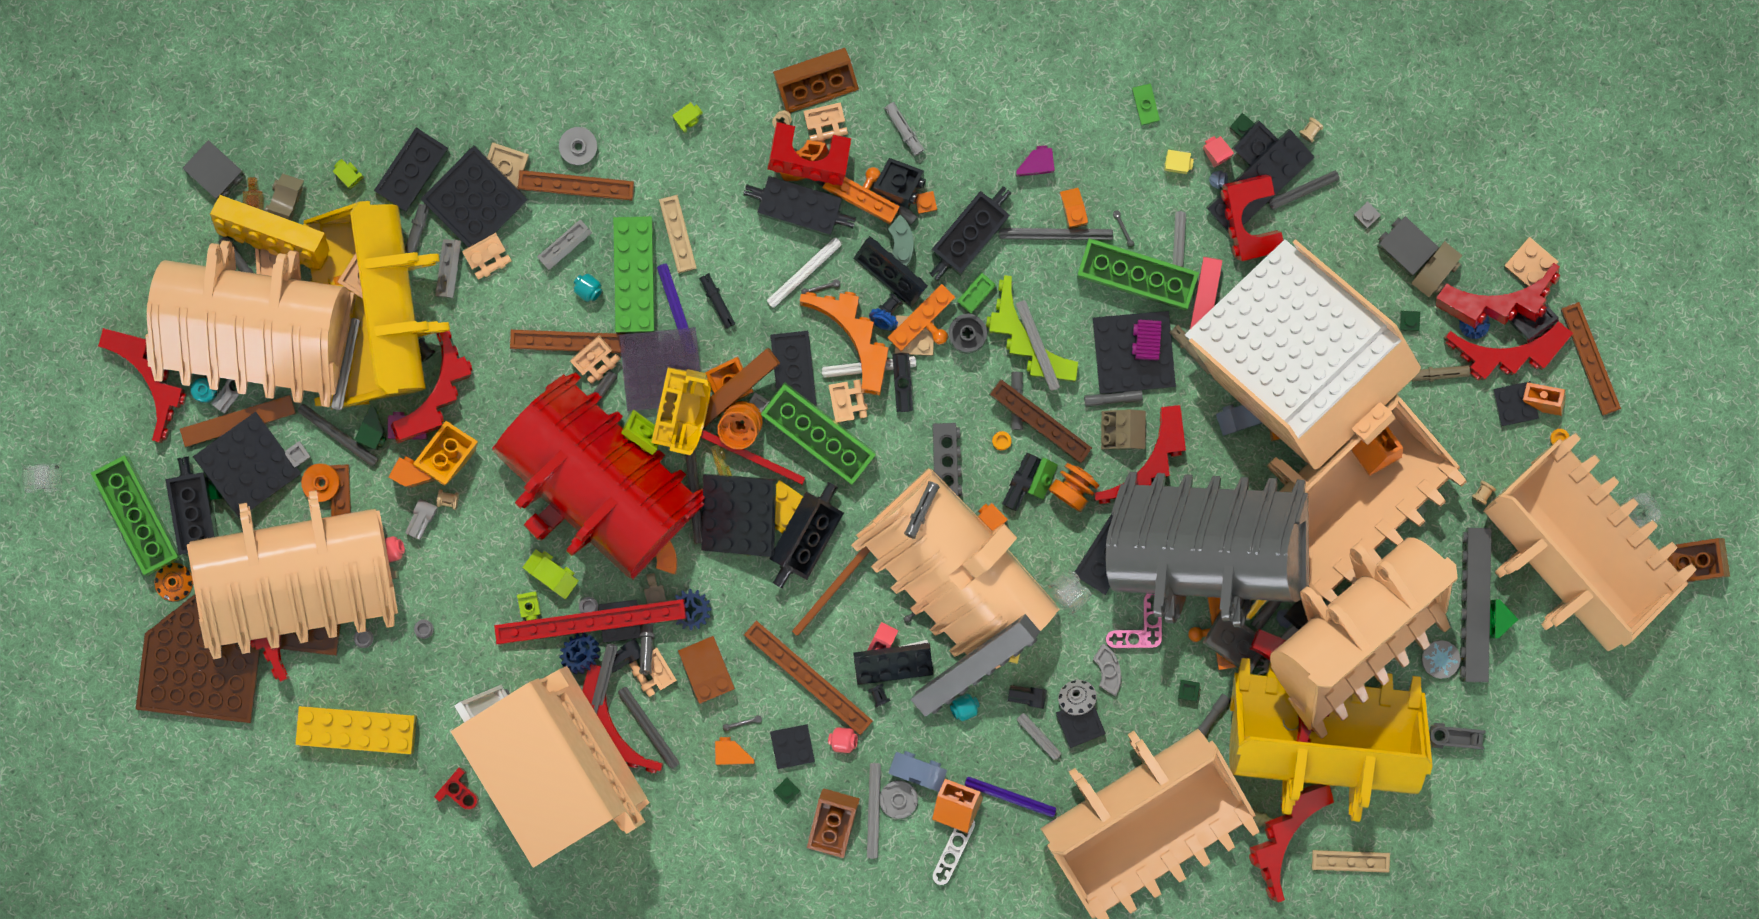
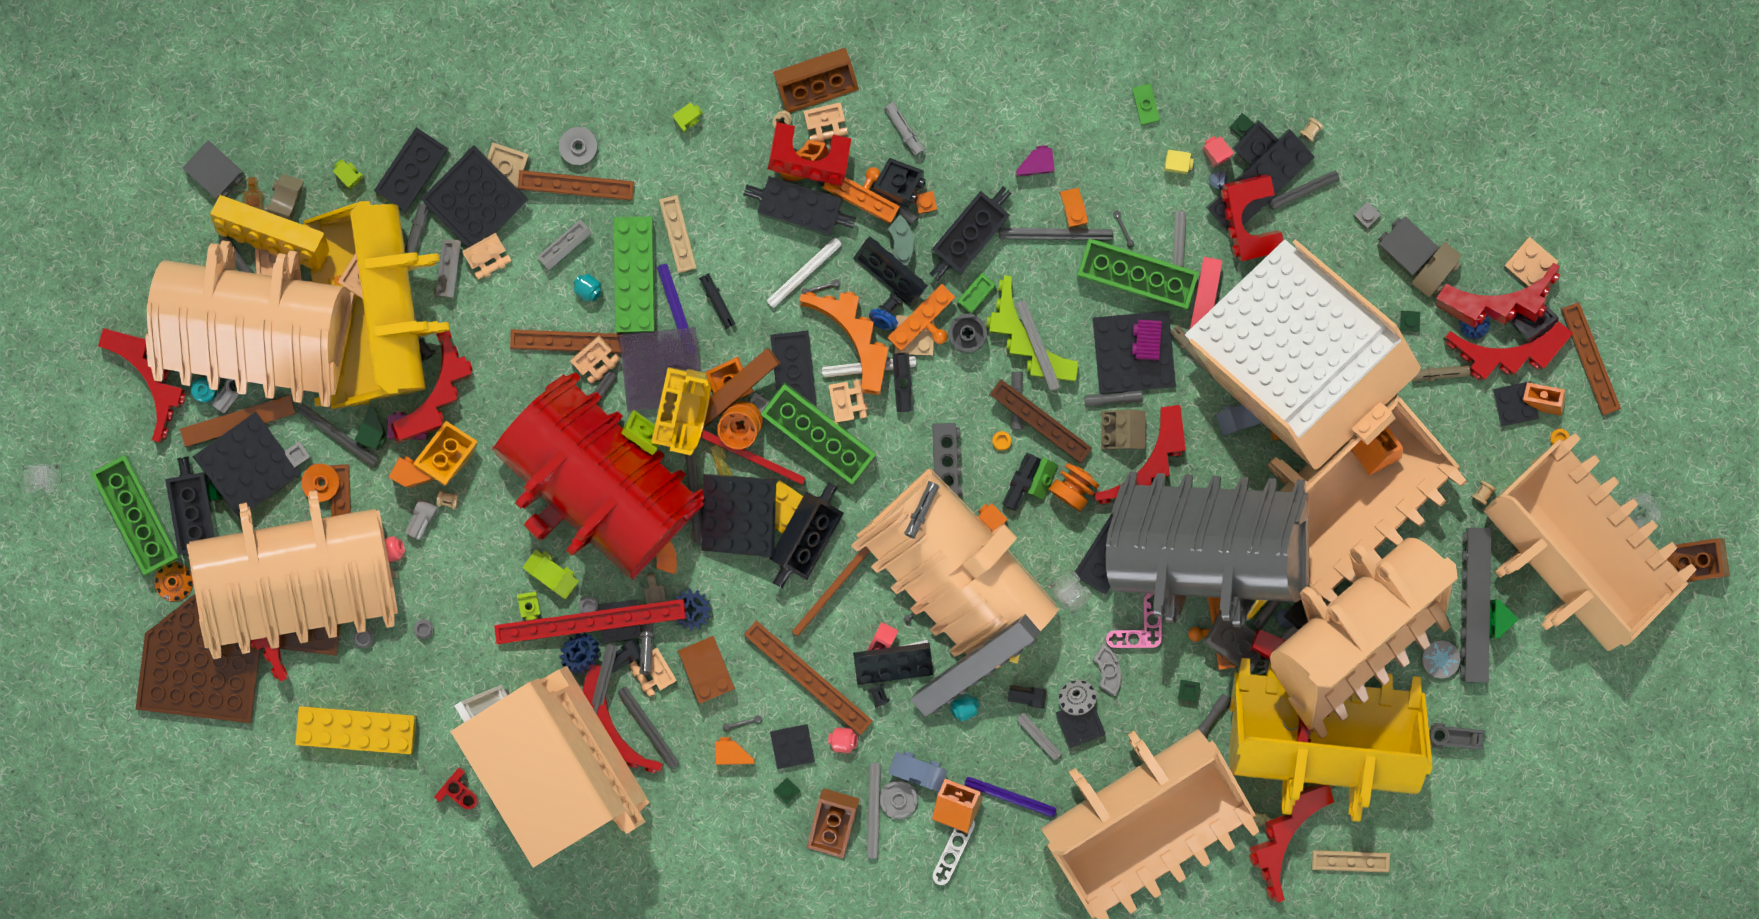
light grey axle [331,318,360,410] -> none

